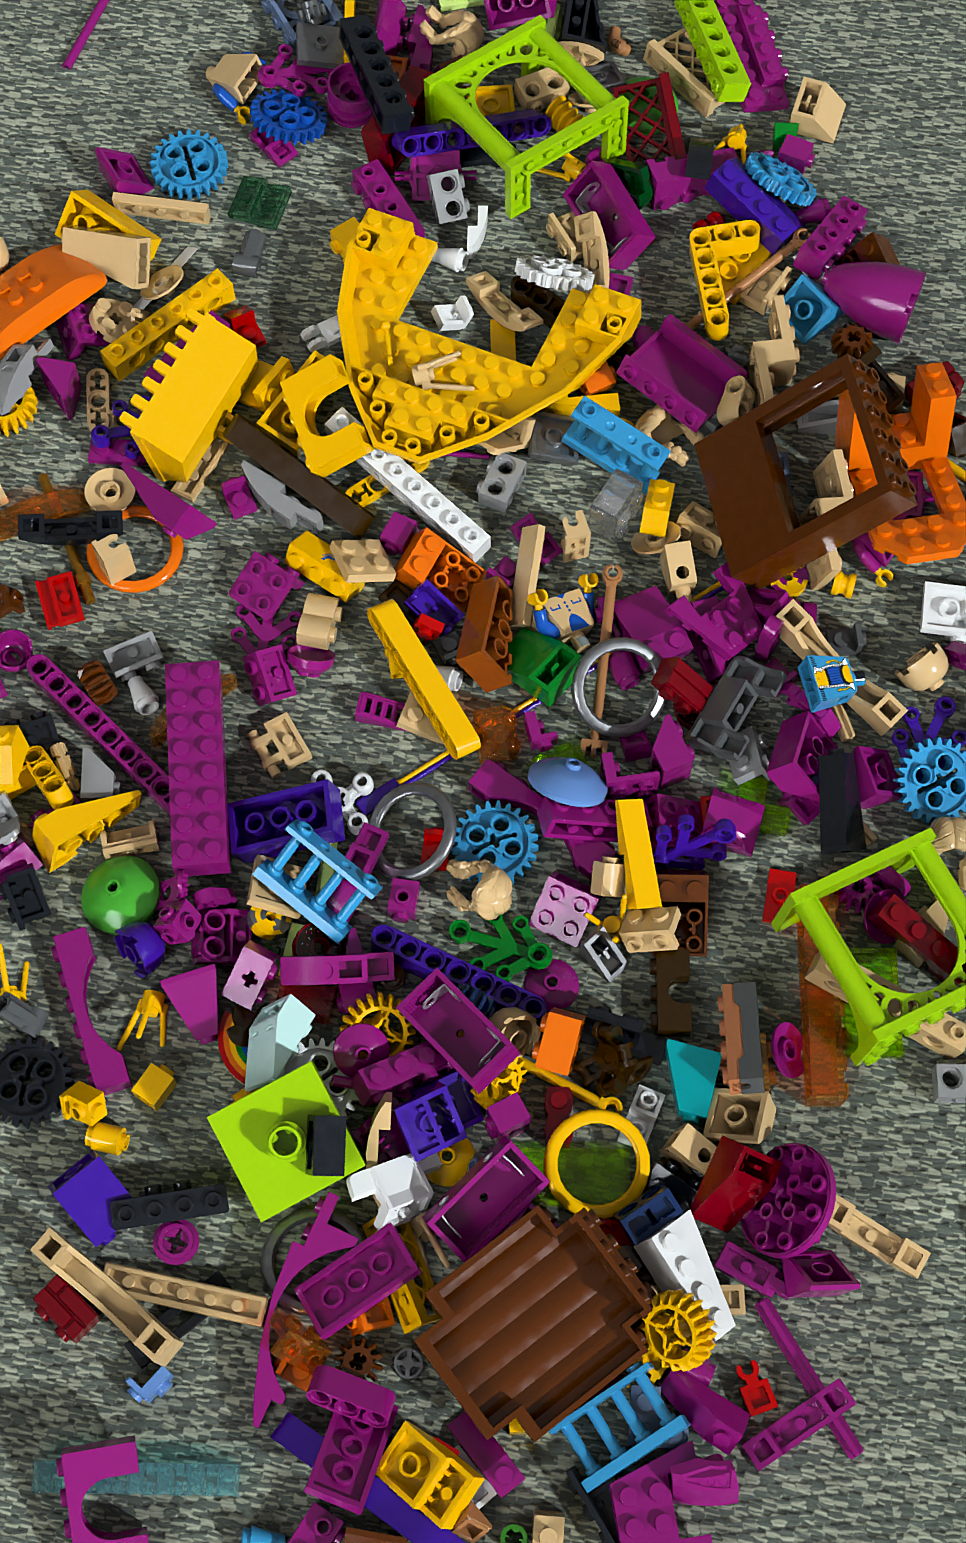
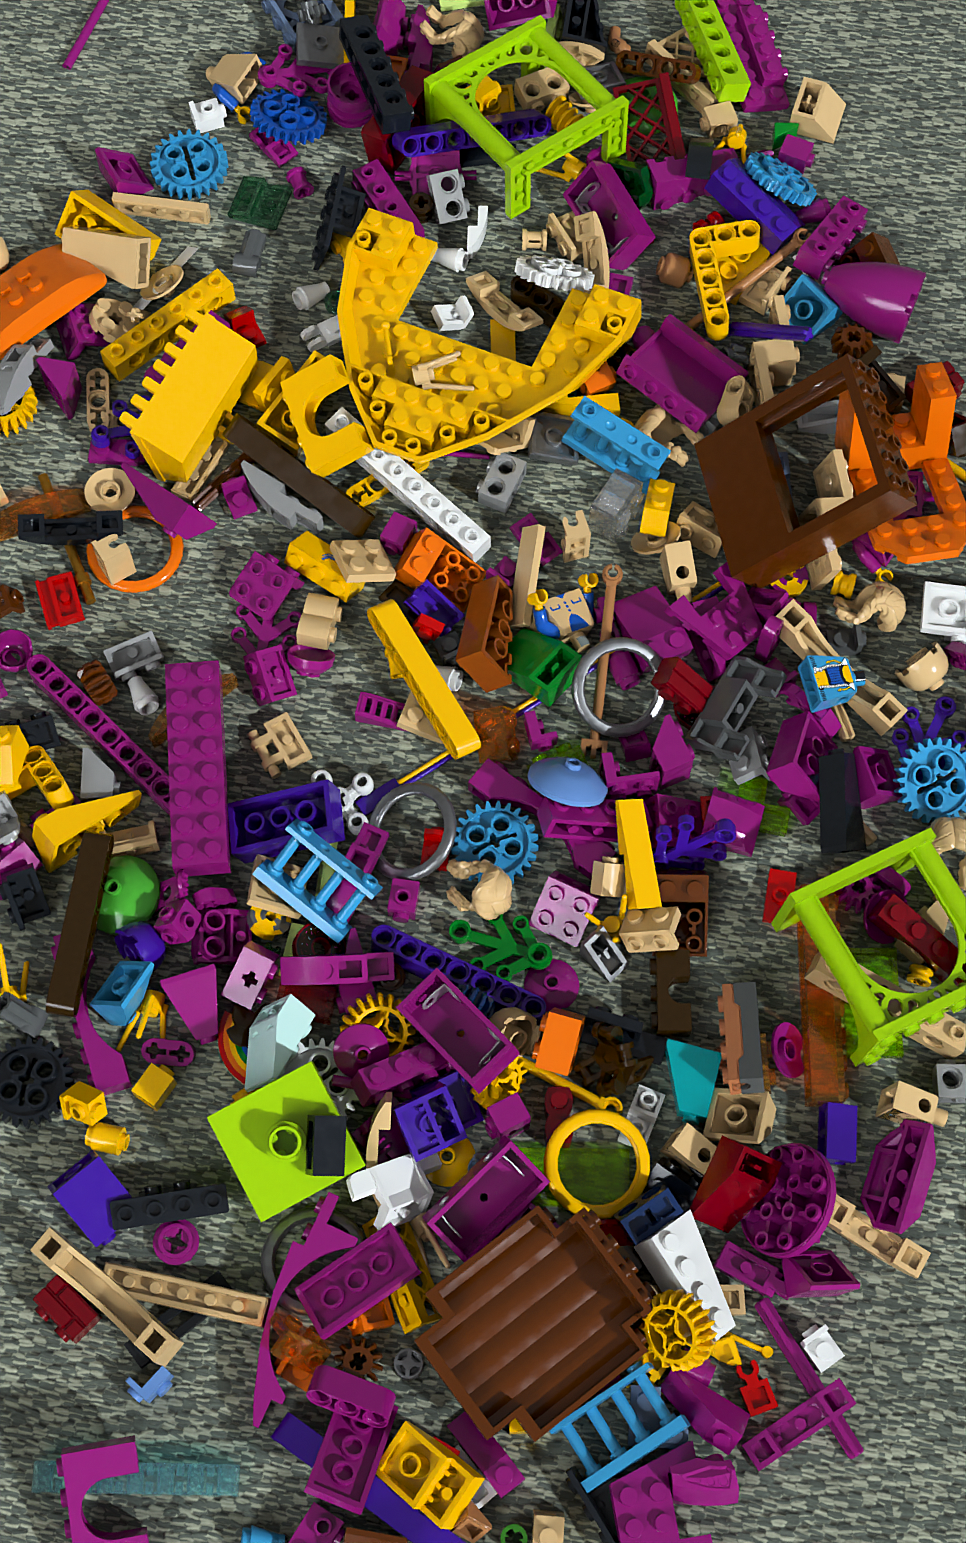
tan axle [50,742,81,793] -> none
none -> dark brown beam [46,831,114,1017]
none -> dark azure slope [89,961,155,1026]
none -> magenta beam [141,1038,196,1067]
none -> white brick [188,98,227,133]
none -> reddish brown axle [191,452,255,512]
none -> magenta bush [286,167,314,200]
none -> white cone [292,282,330,310]
none -> black bracket [311,165,366,271]
none -> clear green bush [325,290,340,315]
none -> dark brown bush [409,192,433,224]
none -> yellow brick [464,75,502,115]
none -> tan bush [522,229,547,251]
none -> reddish brown beam [616,50,701,85]
none -> medium nougat head [656,252,693,288]
none -> tan brick [699,101,738,138]
none -> yellow tile [710,1334,742,1366]
none -> yellow hinge [722,1331,773,1358]
none -> dark purple axle [728,321,814,342]
none -> white bracket [799,1324,845,1374]
none -> dark purple hinge [817,1102,858,1165]
none -> tan hair [833,581,906,632]
none -> magenta wedge [860,1119,936,1234]
none -> tan torso [875,1081,948,1127]
none -> yellow bush [906,964,934,987]

